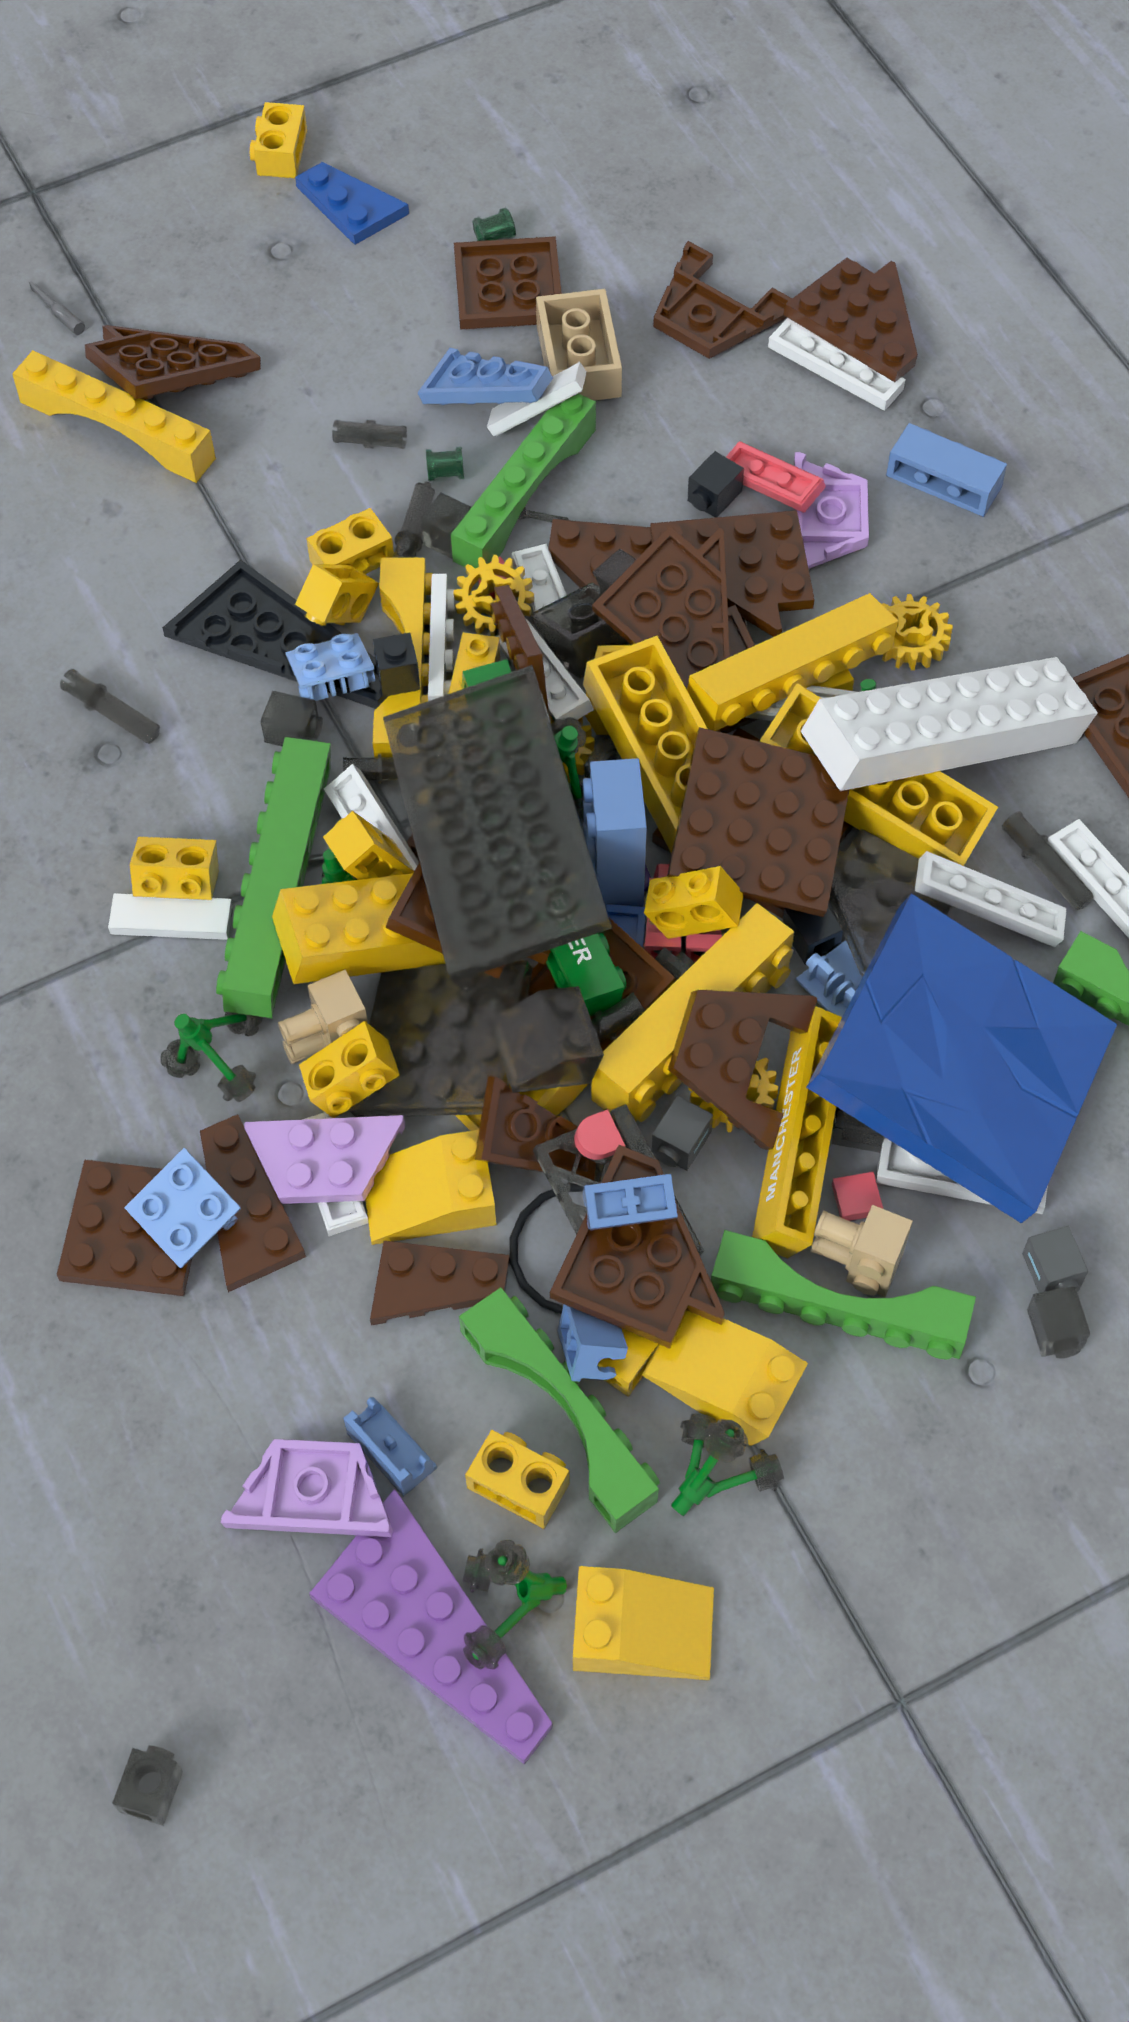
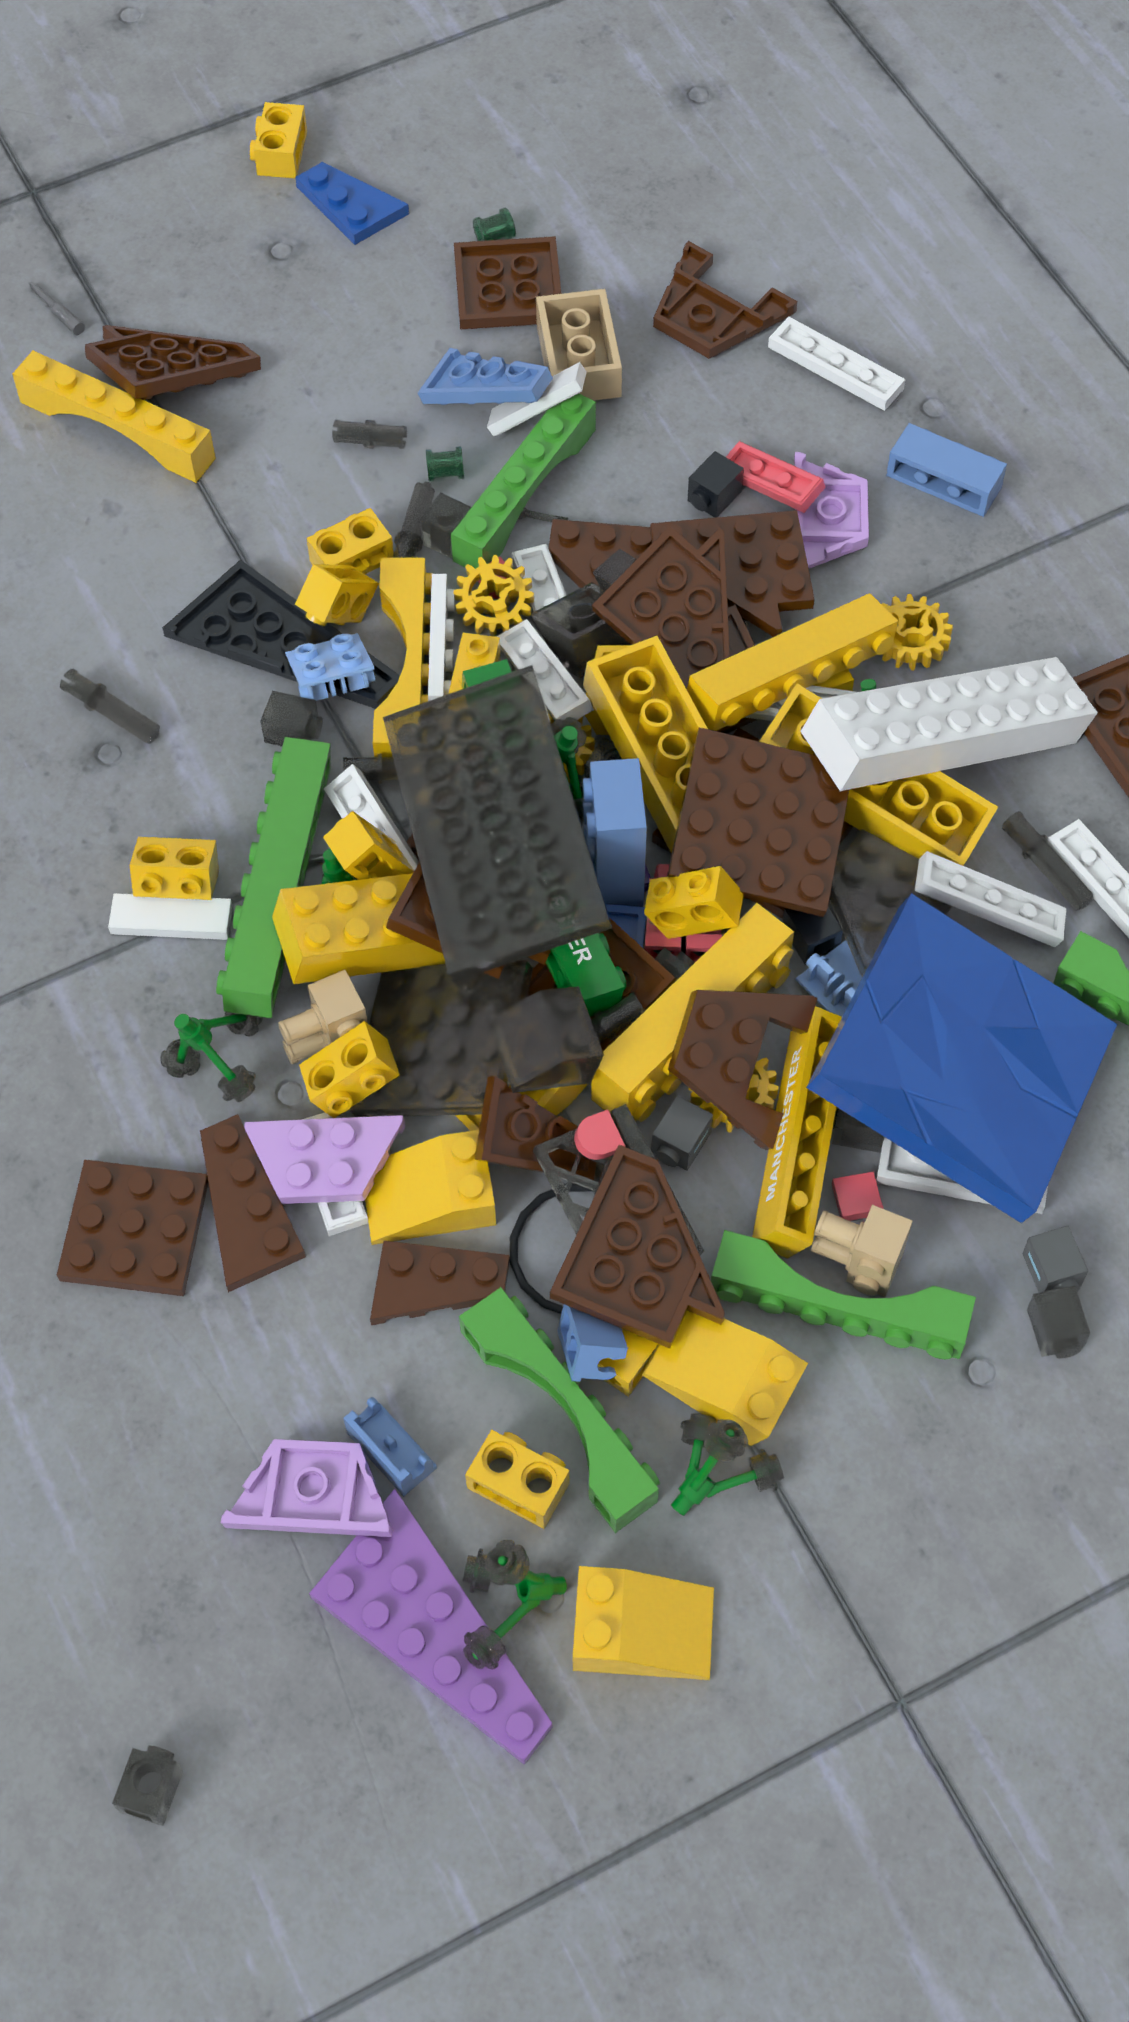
light blue hinge [124,1148,241,1268] -> none
black brick [373,632,420,697] -> none
reddish brown wing [490,585,550,725] -> none
medium blue hinge [582,1174,678,1230] -> none
reddish brown wing [783,257,918,382] -> none

